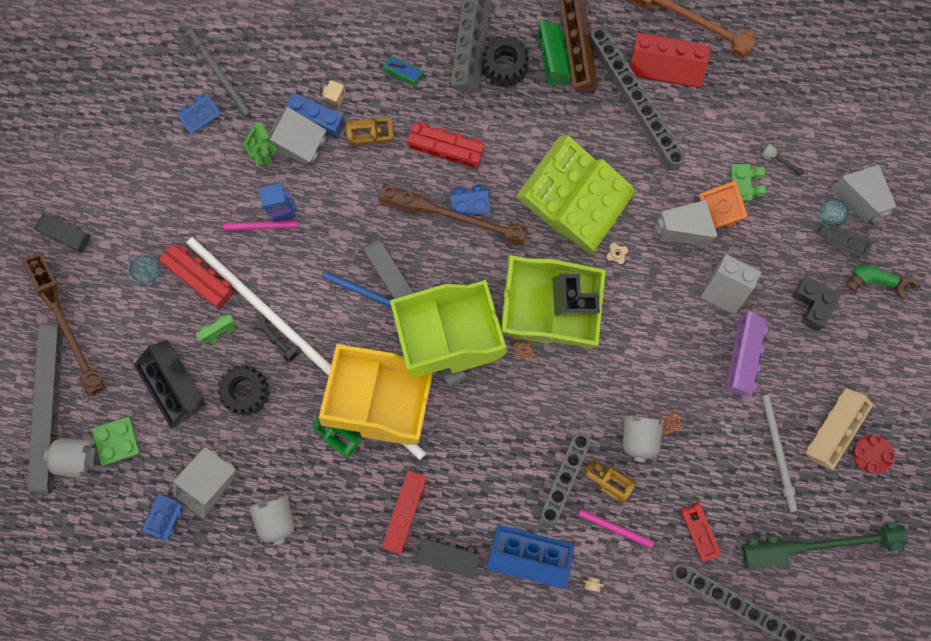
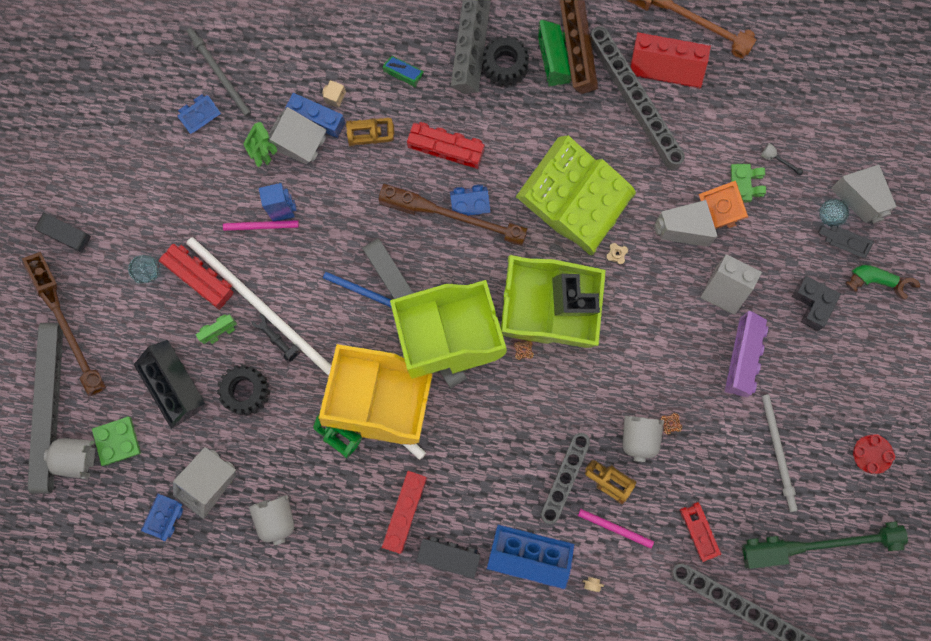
tan brick [806,388,873,470] -> none

